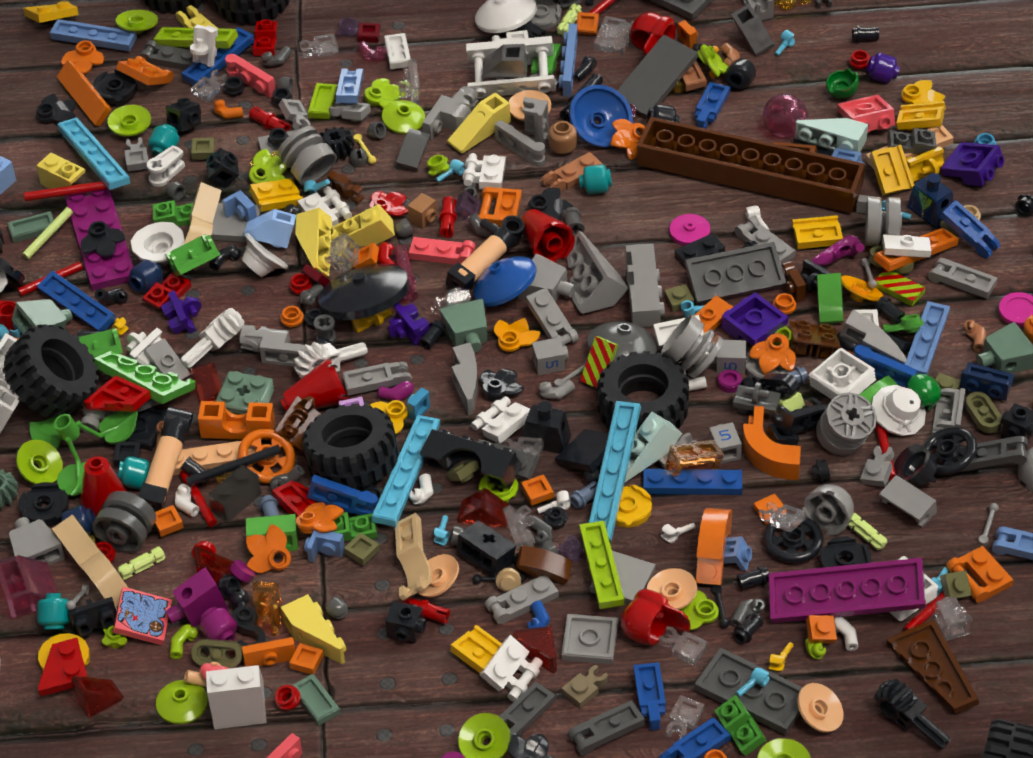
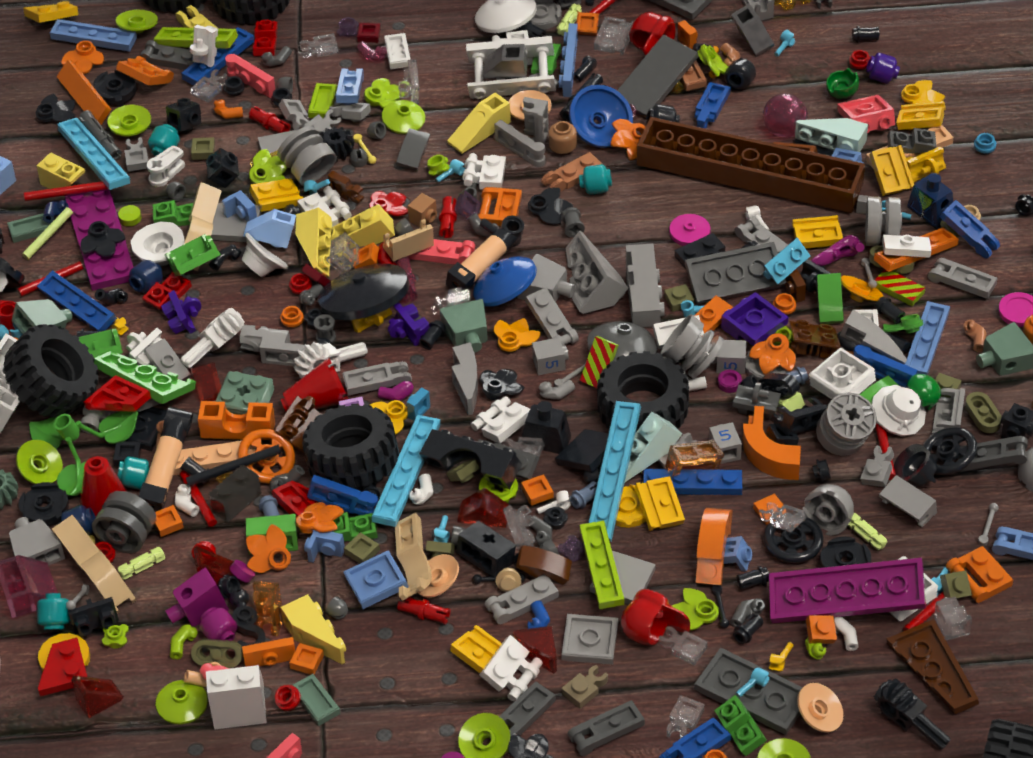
tile [113,587,172,645] -> none
black plate [268,128,289,148] -> none
black brick [385,601,427,643] -> none
light grey plate [422,86,478,141] -> none
red cone [522,209,575,263] -> none
blue hinge [633,662,666,730] -> none
light nougat dish [647,568,697,610] -> none
white hand [661,523,696,543] -> none
dark purple plate [940,142,1004,186] -> none
dark blue bracket [960,362,1015,401] -> none
none -> dark blue arm [43,200,69,223]
none -> dark grey pin [79,110,122,161]
none -> lime tile [118,205,142,226]
none -> light grey plate [302,109,341,134]
none -> medium blue plate [343,550,408,609]
none -> tan hinge [383,219,434,261]
none -> olive plate [426,541,455,557]
none -> yellow plate [635,476,685,531]
none -> medium azure hinge [763,238,810,284]

